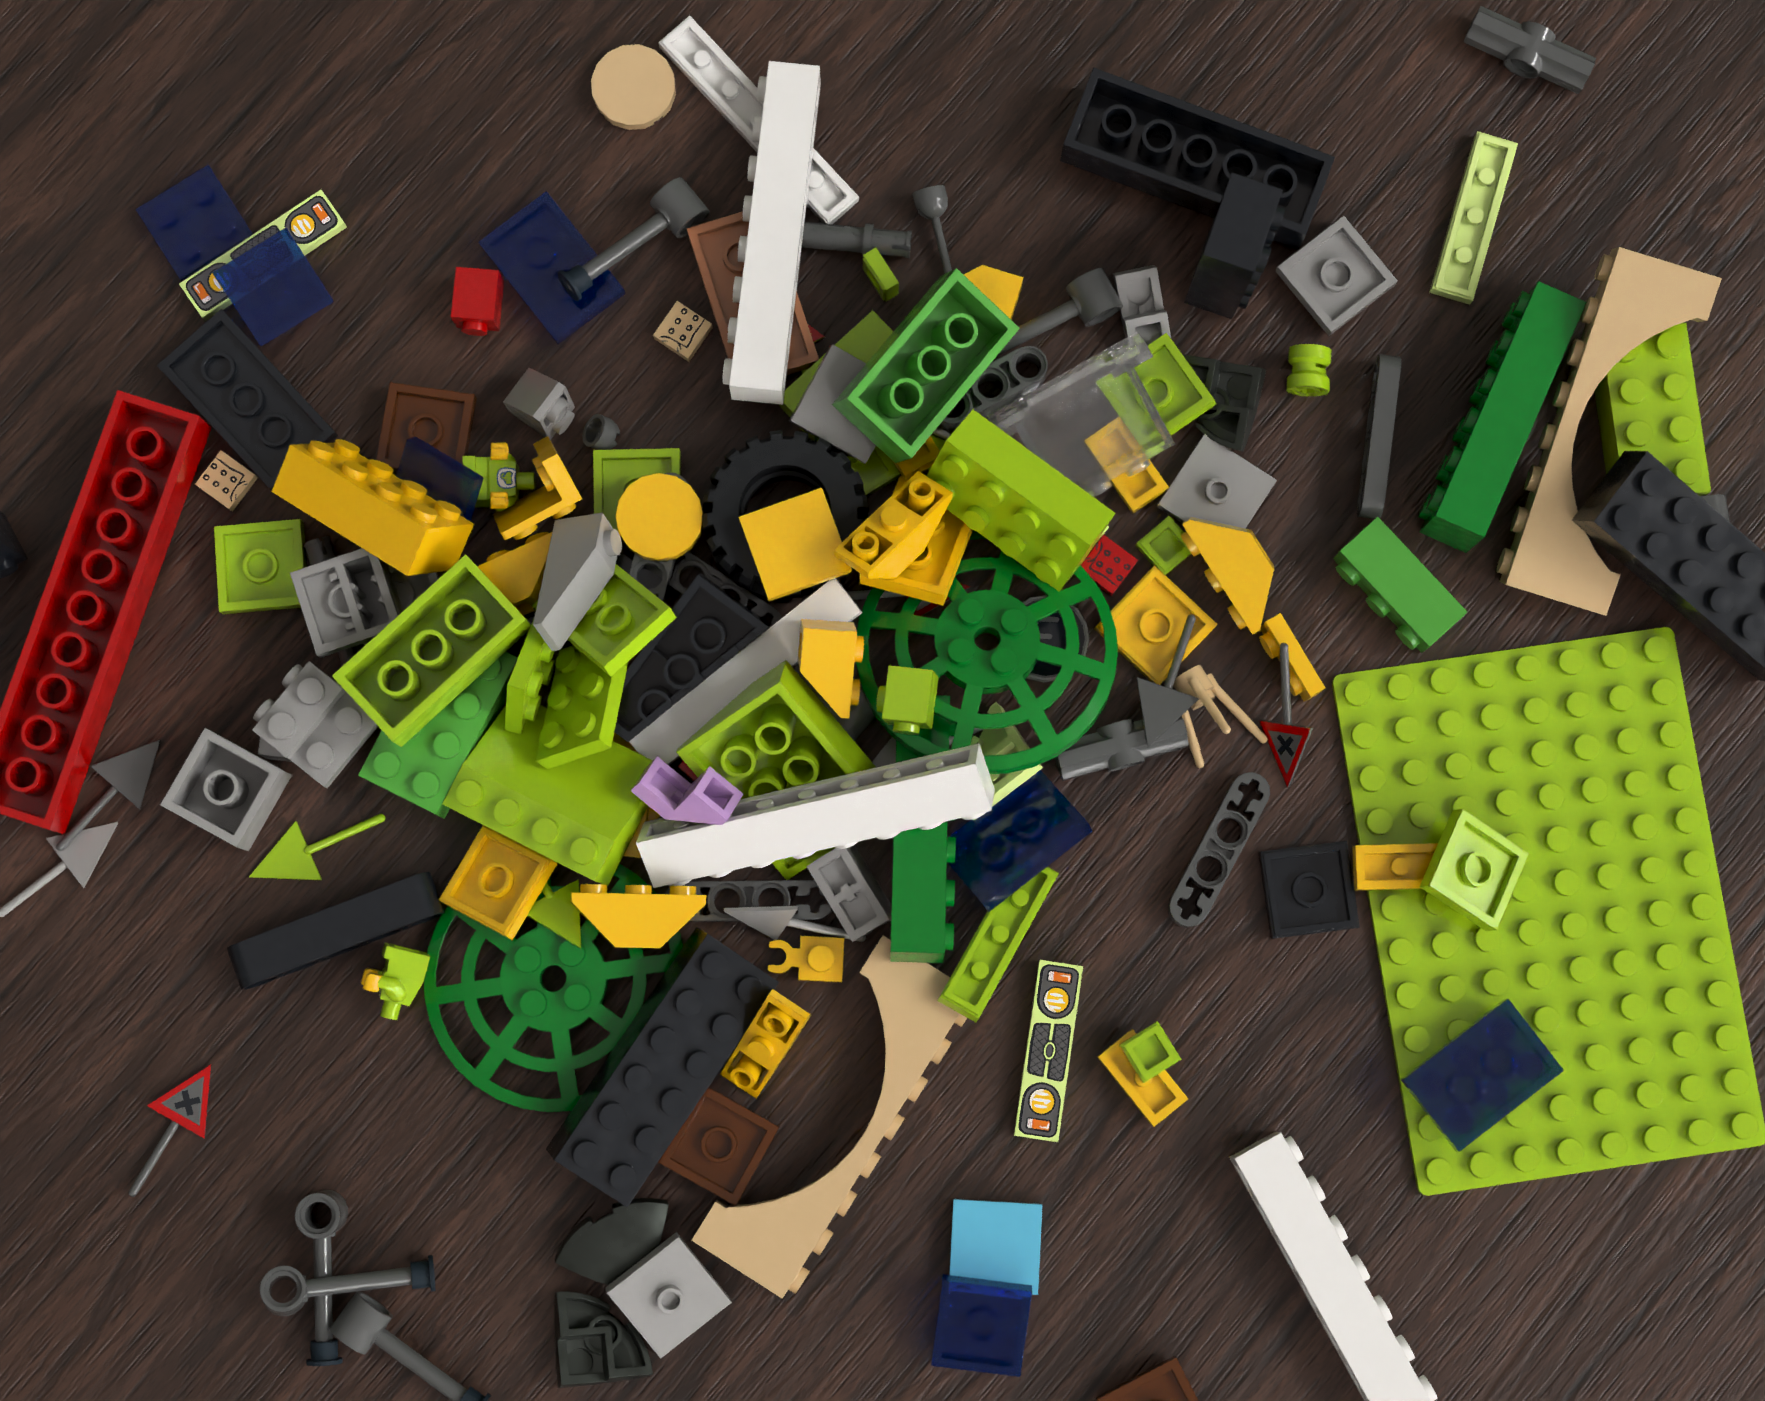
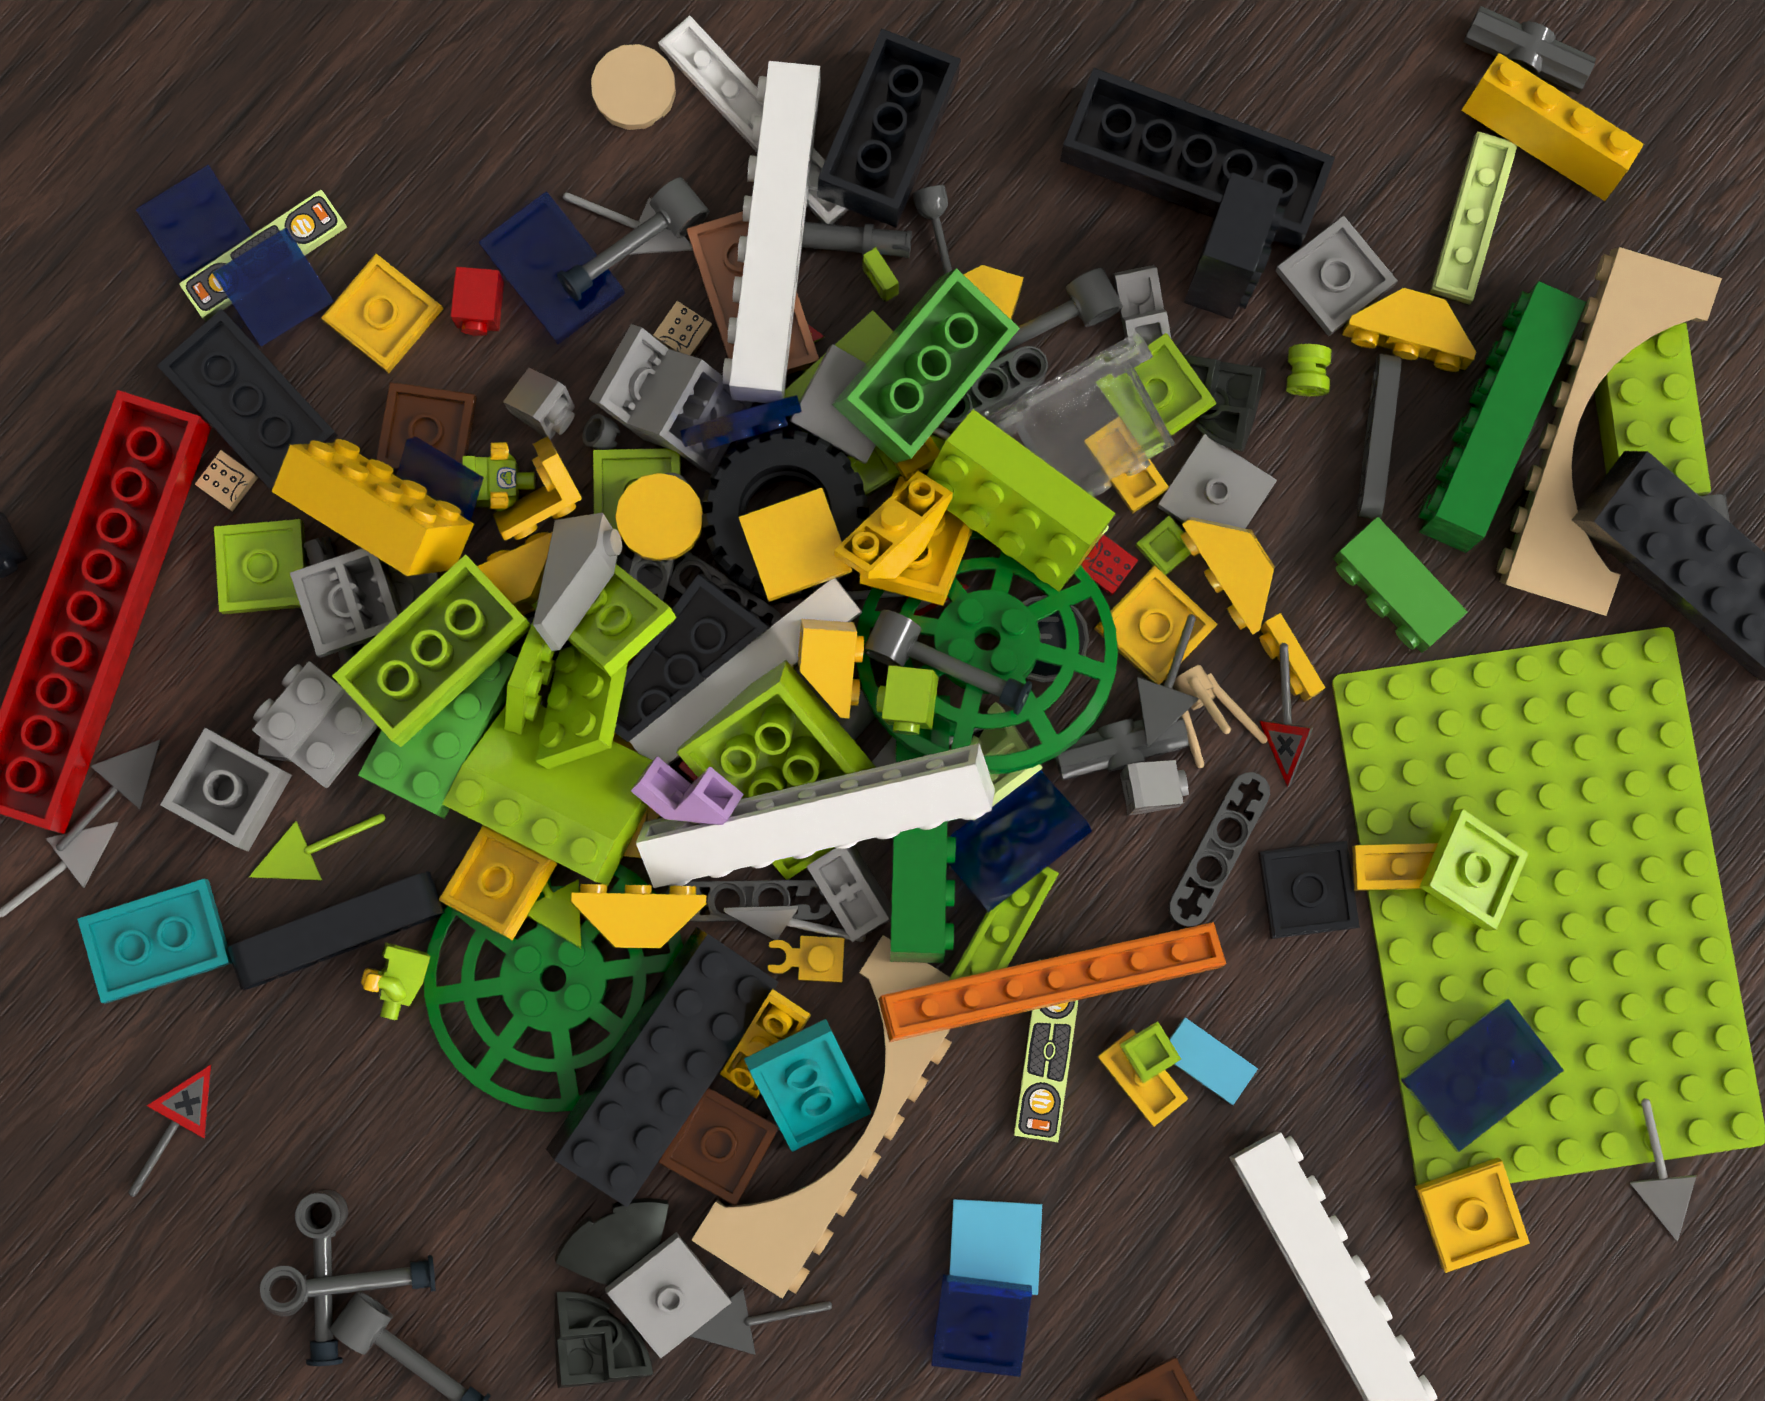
none -> teal plate [77,879,232,1004]
none -> yellow tile [321,254,443,374]
none -> light grey piece [563,193,693,255]
none -> light grey bracket [589,324,753,474]
none -> clear blue plate [680,395,802,451]
none -> dark grey piece [690,1288,832,1355]
none -> teal plate [744,1019,872,1152]
none -> black brick [817,28,961,228]
none -> dark grey piece [863,609,1032,715]
none -> orange tile [878,922,1226,1042]
none -> light grey slope [1120,760,1189,816]
none -> medium azure tile [1169,1017,1258,1105]
none -> yellow slope [1342,288,1476,372]
none -> yellow tile [1415,1157,1530,1273]
none -> yellow brick [1461,53,1644,201]
none -> light grey piece [1630,1098,1697,1242]

